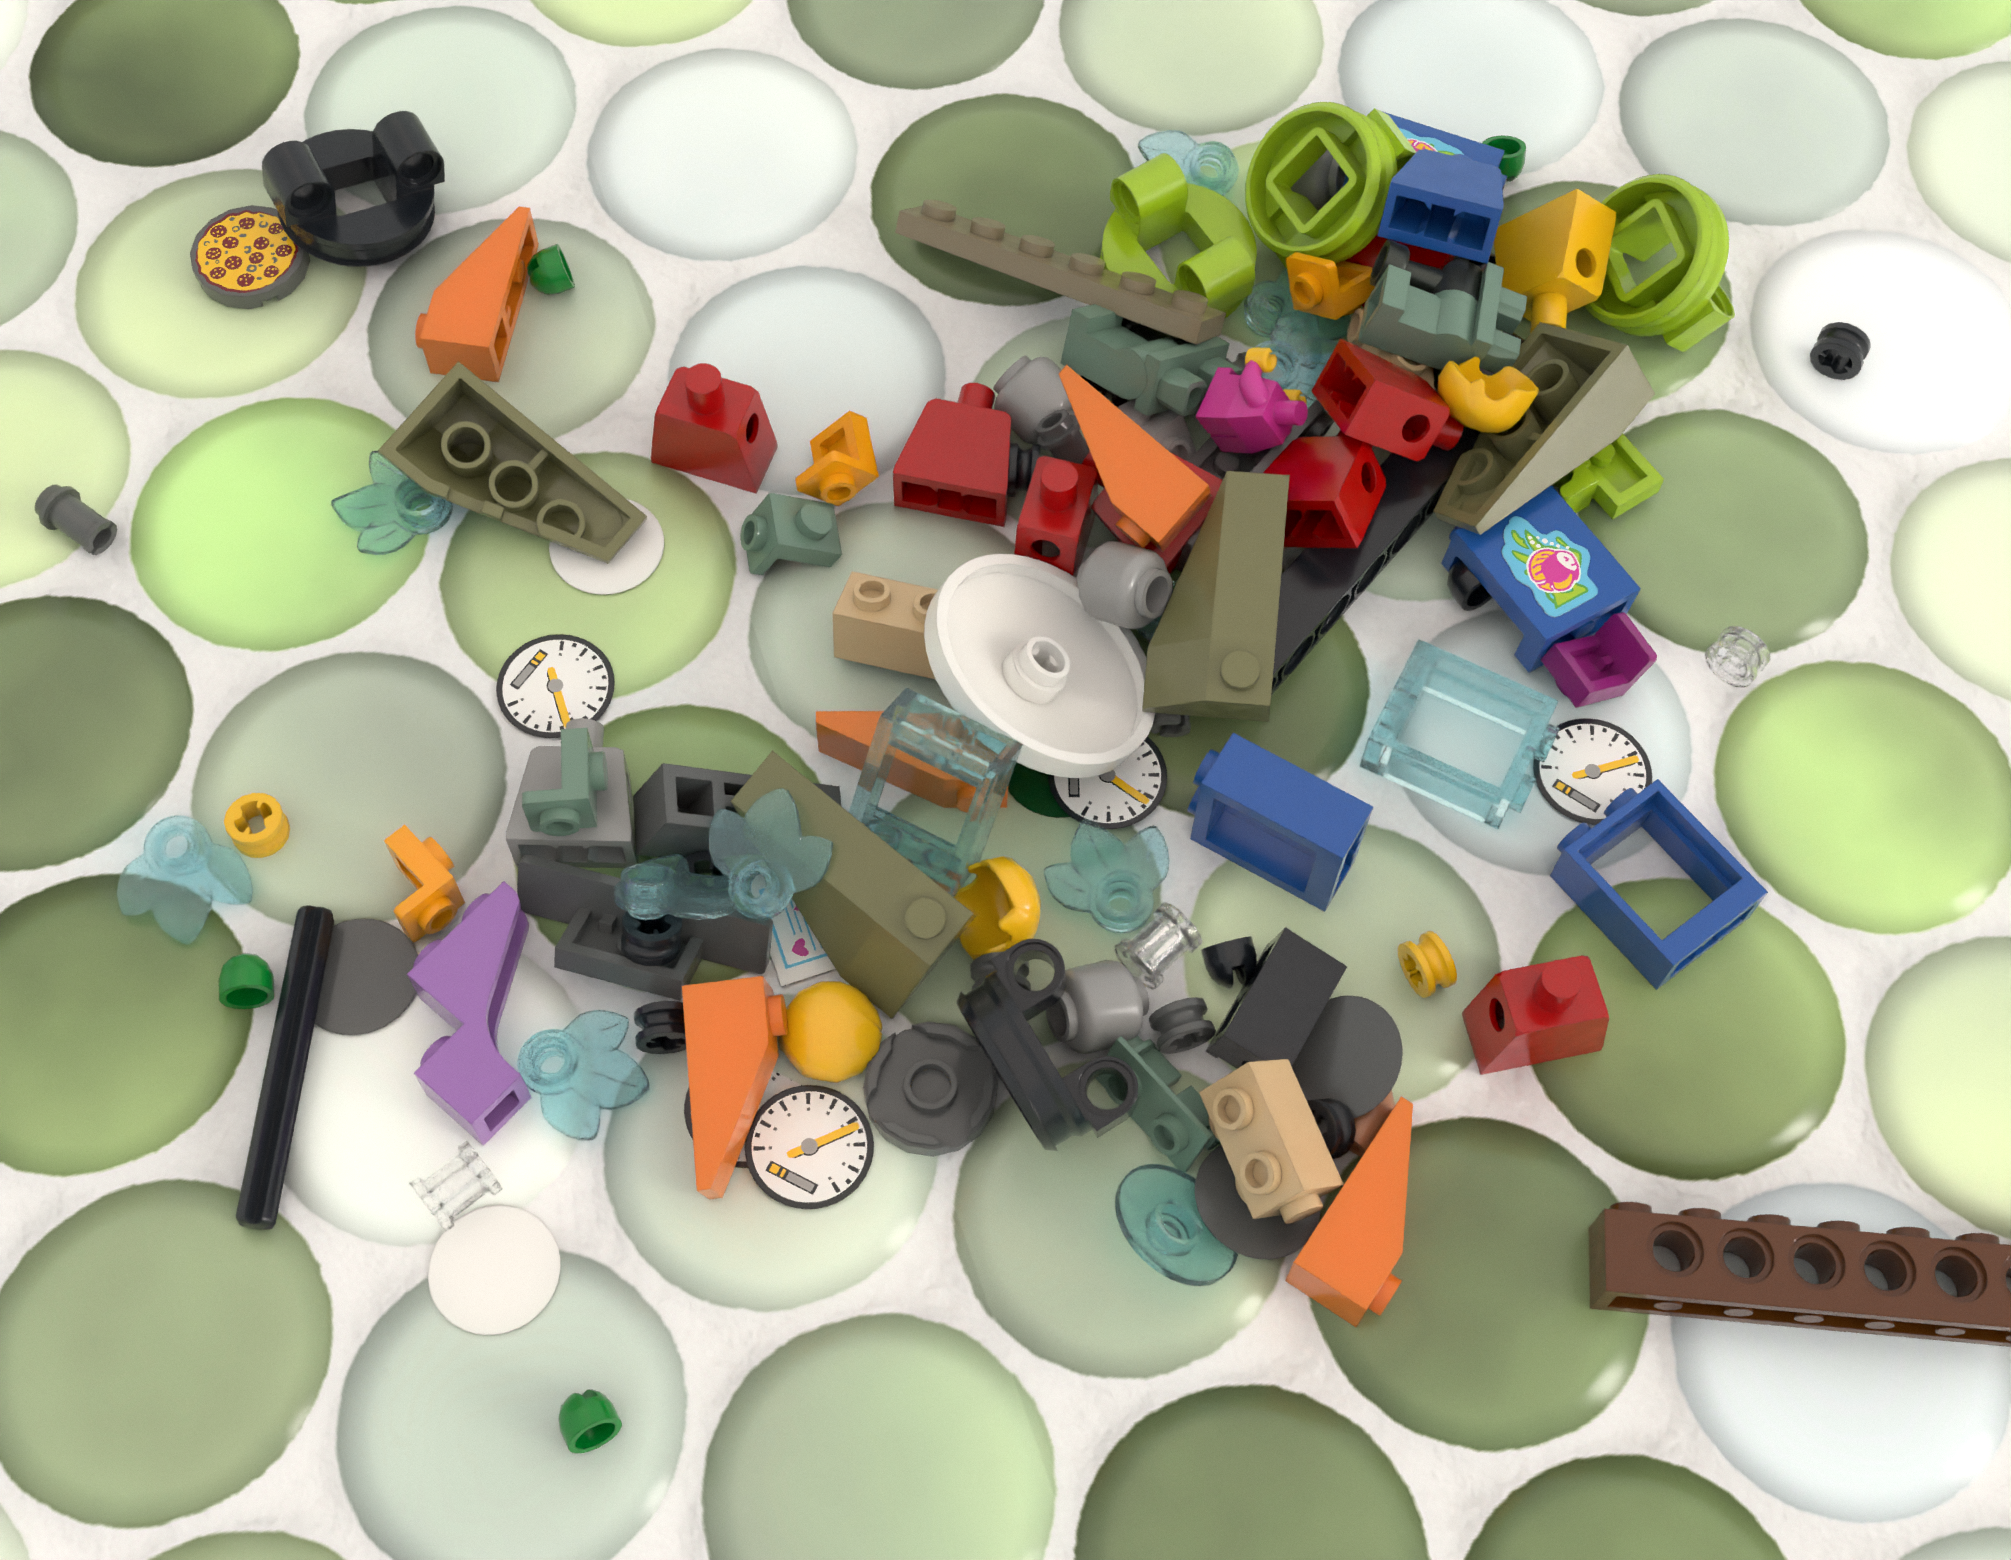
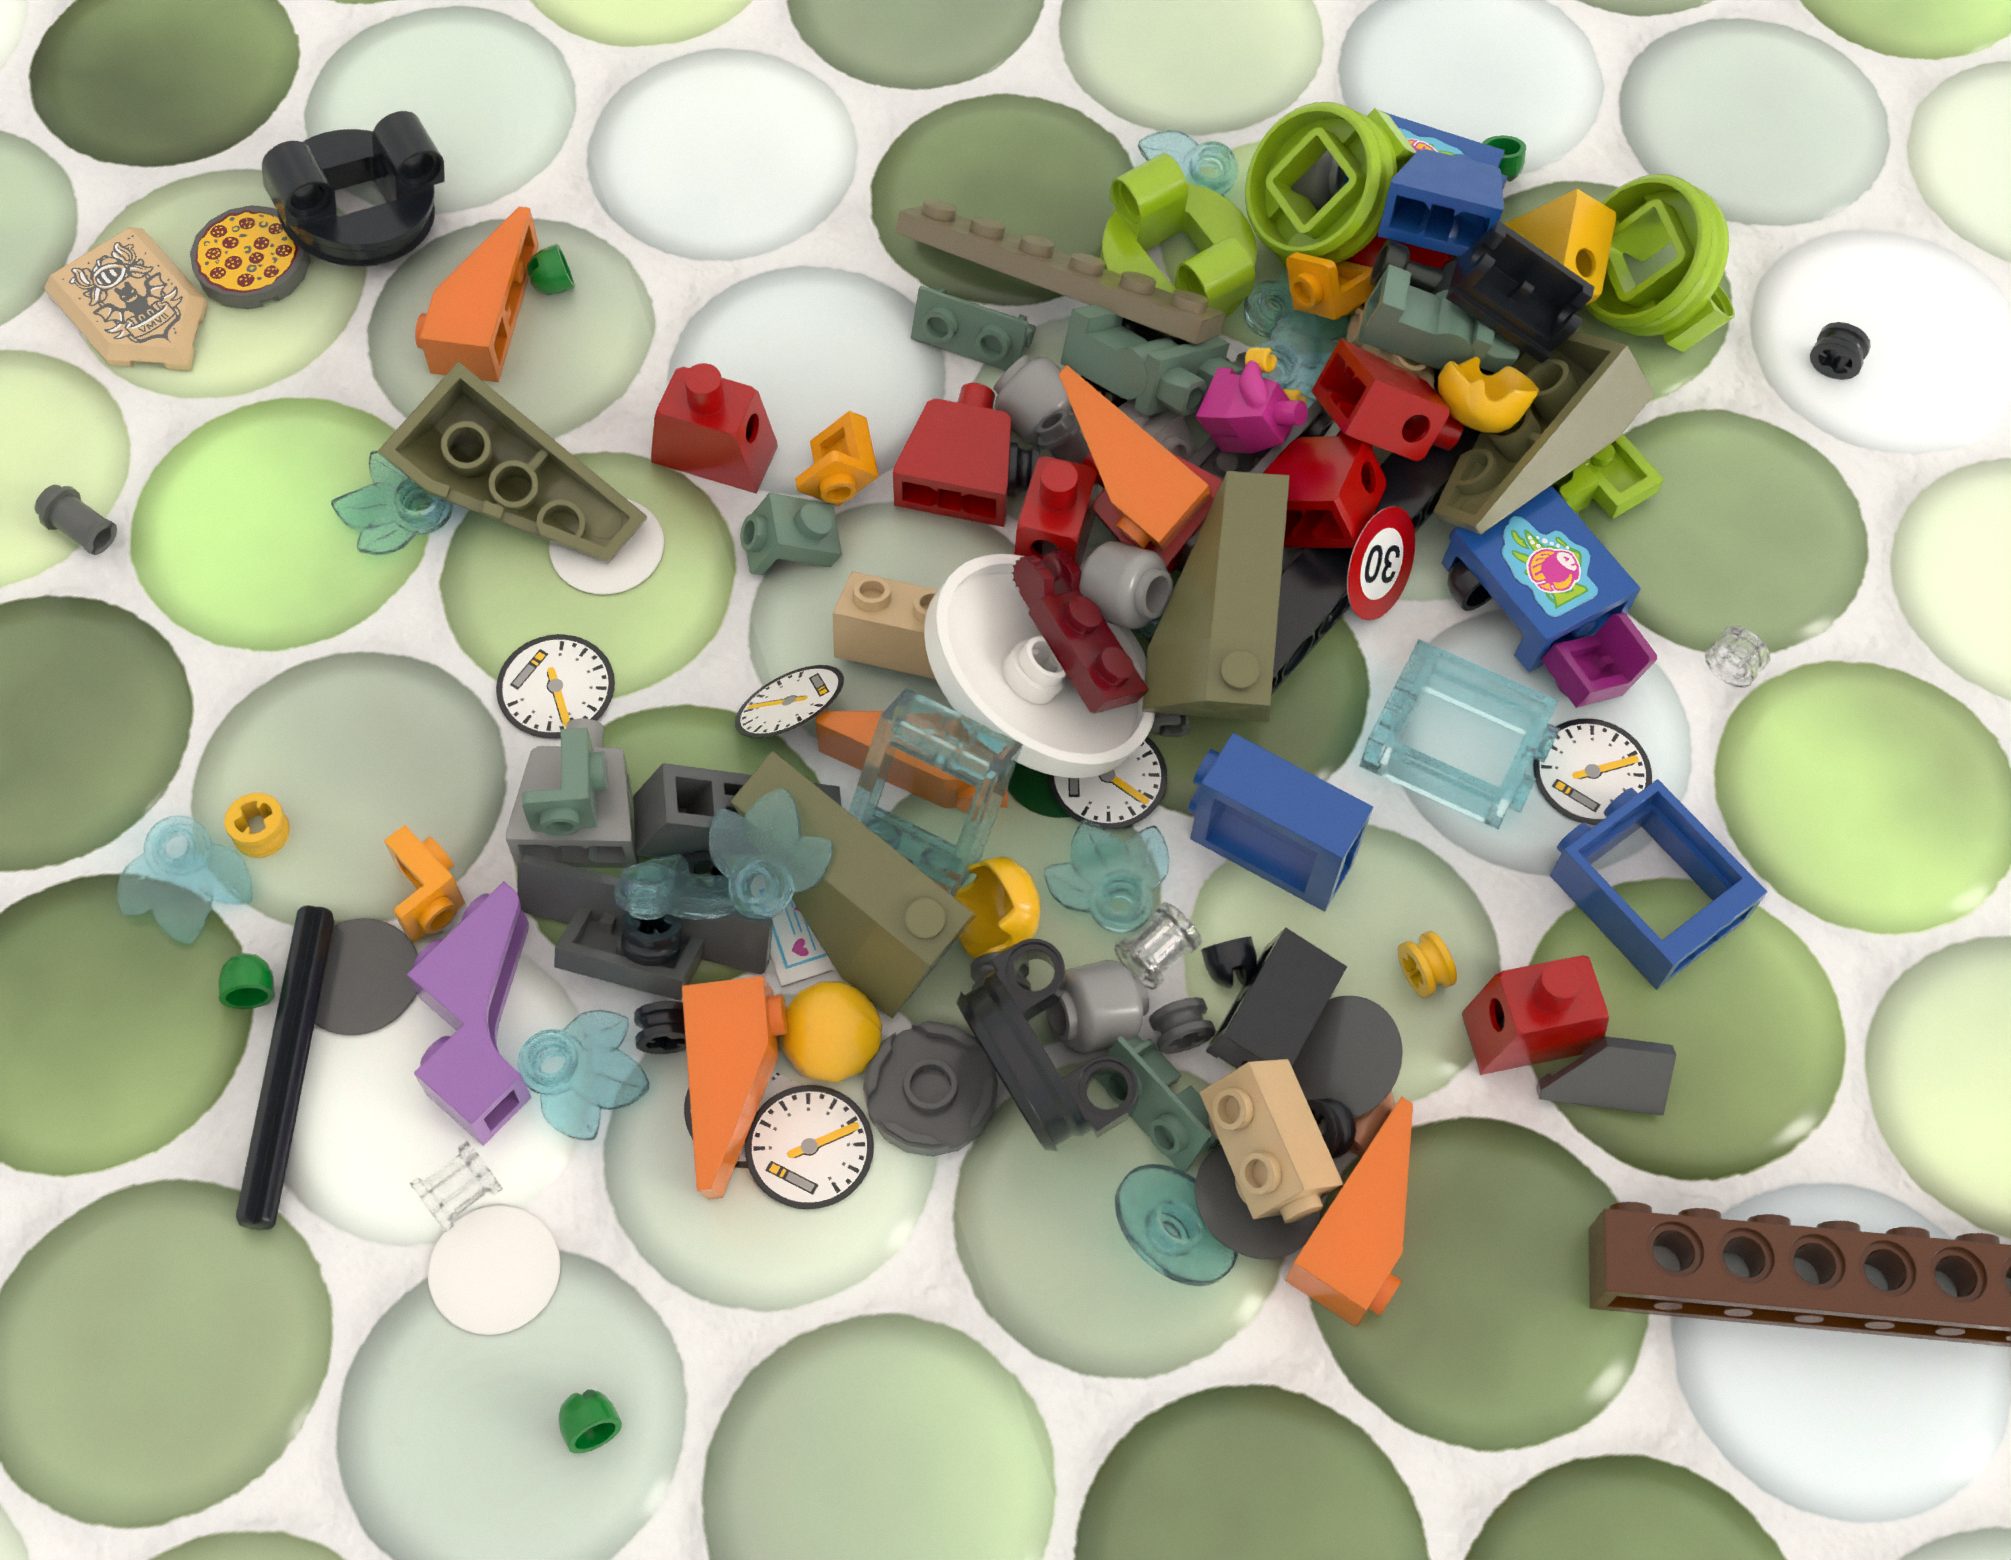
none -> tan tile [44,227,208,371]
none -> white sticker [735,665,844,738]
none -> sand green hinge [911,286,1036,371]
none -> dark red hinge [1012,549,1149,714]
none -> sticker [1347,506,1415,621]
none -> black hinge [1446,220,1595,363]
none -> dark grey tile [1536,1036,1676,1116]

